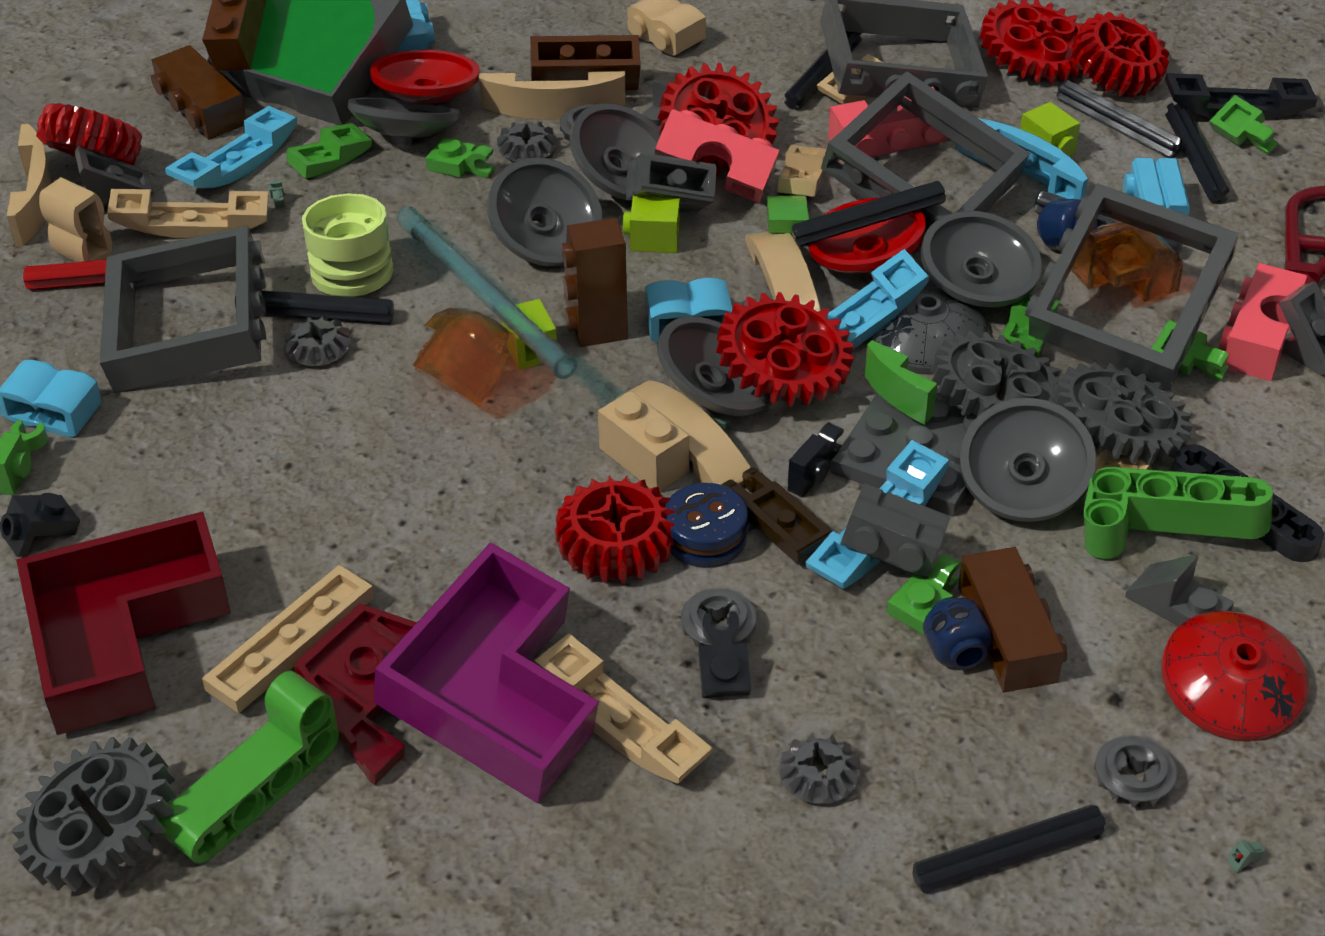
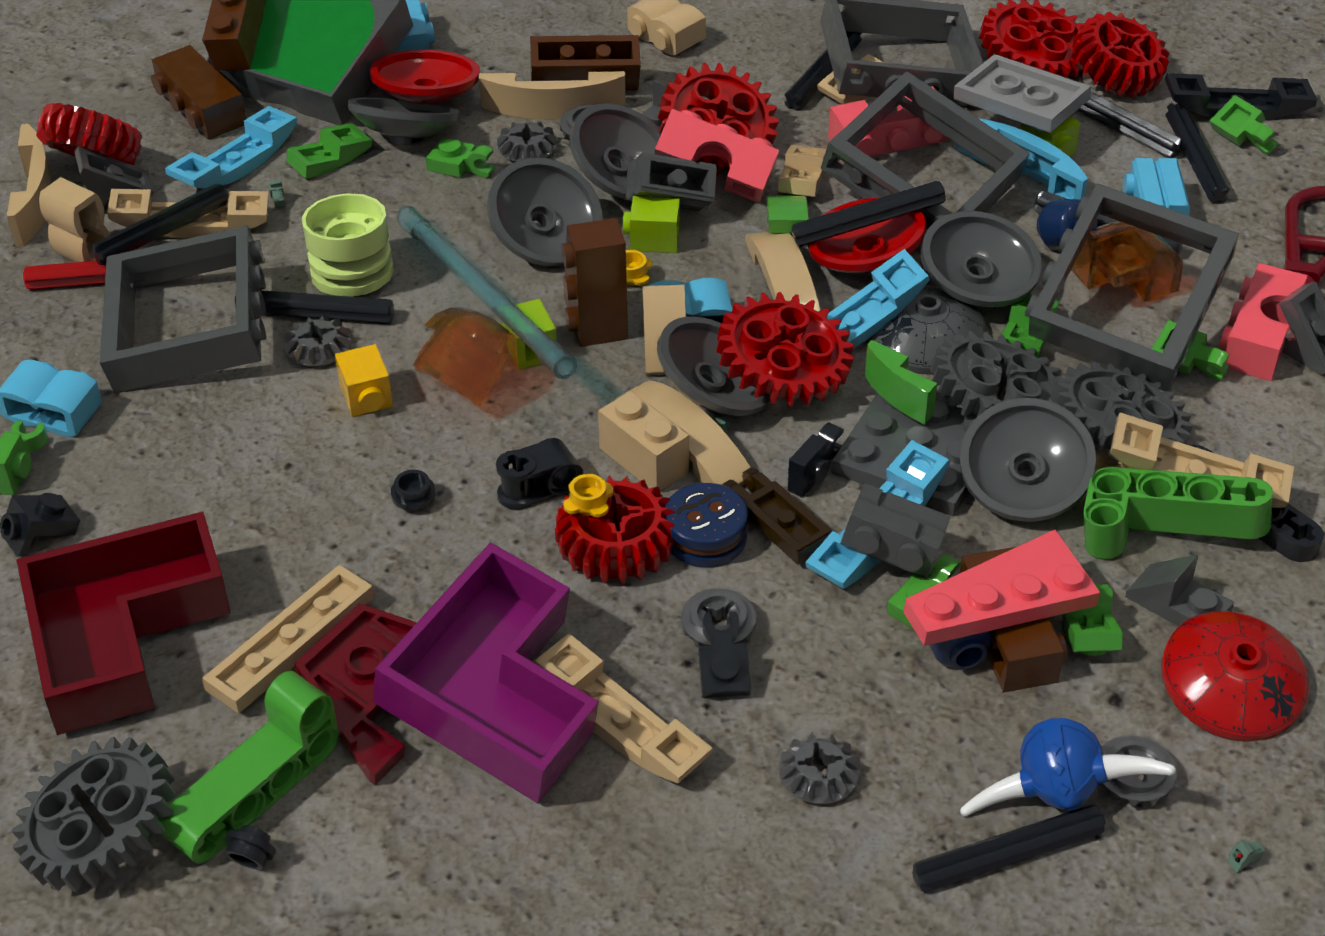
none -> black axle [91,184,229,265]
none -> black plate [224,825,276,870]
none -> yellow brick [335,344,393,417]
none -> black plate [391,470,436,511]
none -> black piece [496,438,584,510]
none -> yellow plate [563,474,613,517]
none -> yellow plate [626,250,652,286]
none -> tan slope [643,285,686,376]
none -> coral wing [903,529,1101,646]
none -> light grey plate [954,54,1091,133]
none -> blue helmet [960,718,1176,817]
none -> bright green bracket [1062,584,1123,656]
none -> tan slope [1110,413,1294,508]

